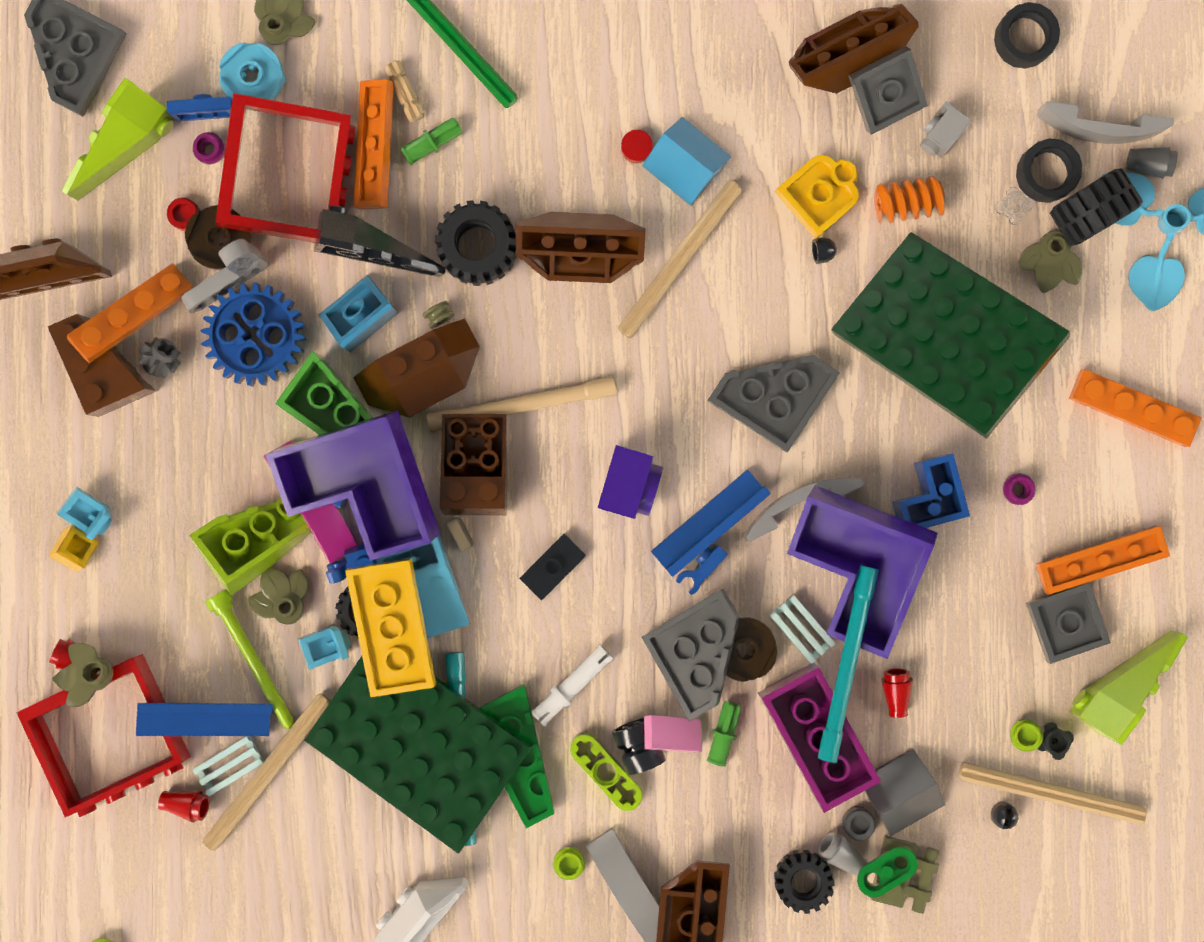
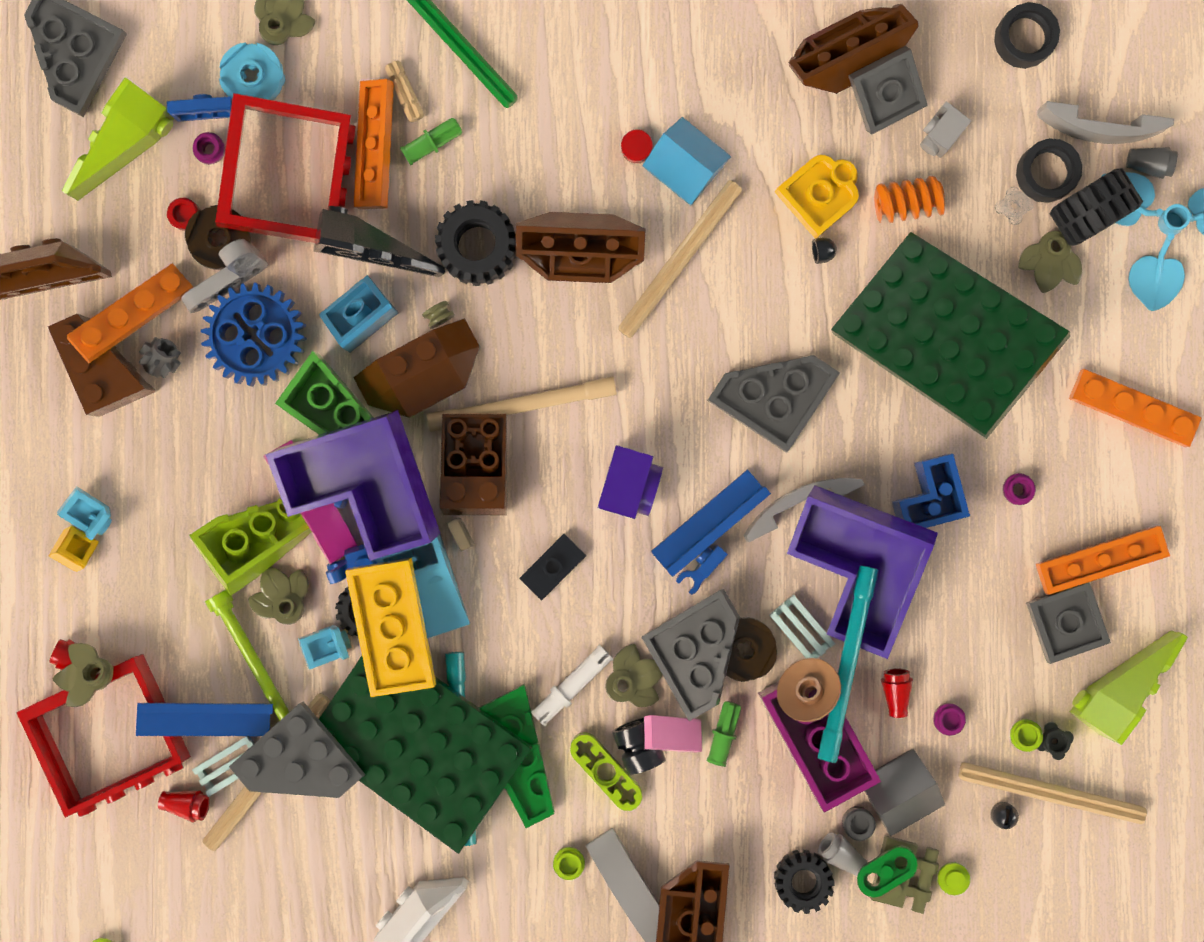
none -> dark grey plate [229,701,366,798]
none -> olive plate [605,644,662,707]
none -> medium nougat dish [777,658,841,722]
none -> magenta plate [933,703,966,736]
none -> lime plate [937,862,970,896]

